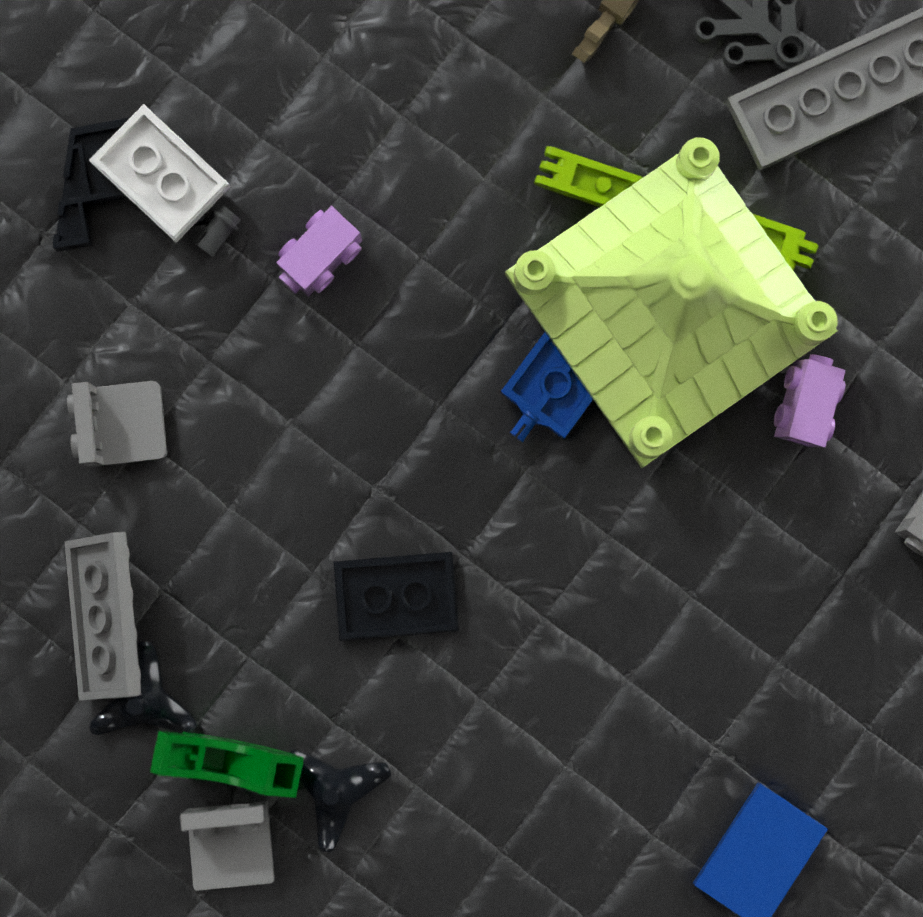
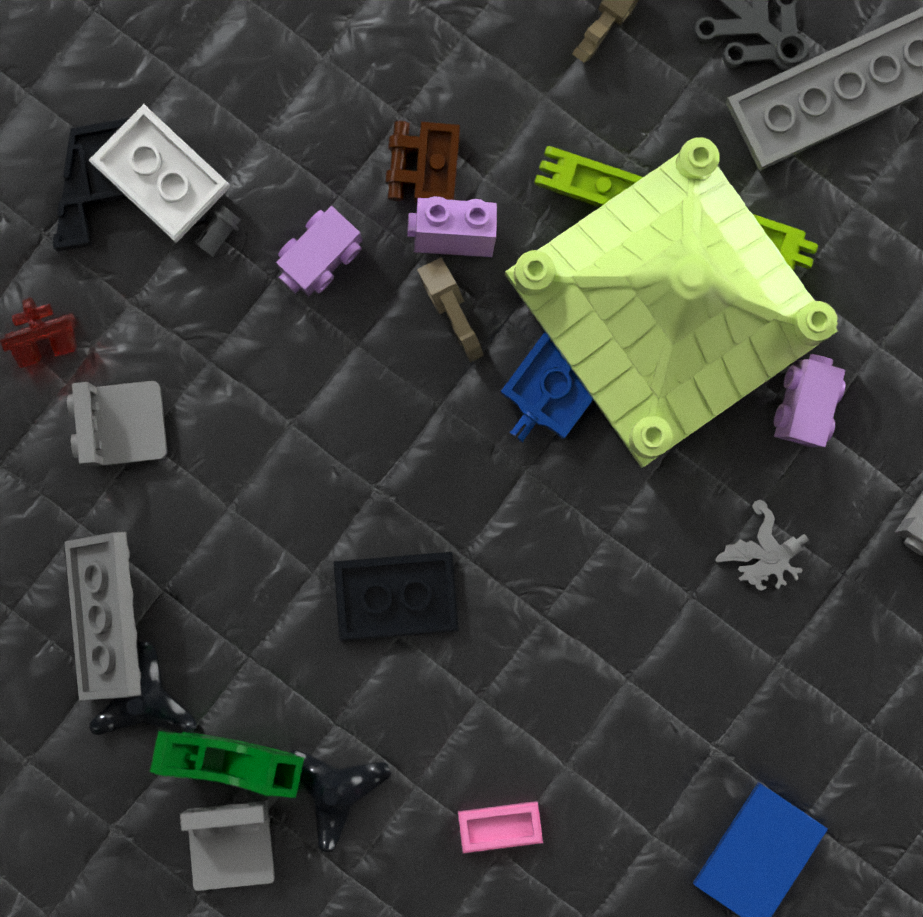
none -> clear red hips [0,297,77,368]
none -> reddish brown plate [385,121,460,202]
none -> lavender brick [407,196,497,257]
none -> dark tan piece [417,257,484,362]
none -> bright pink tile [458,801,543,853]
none -> light grey piece [715,500,809,591]

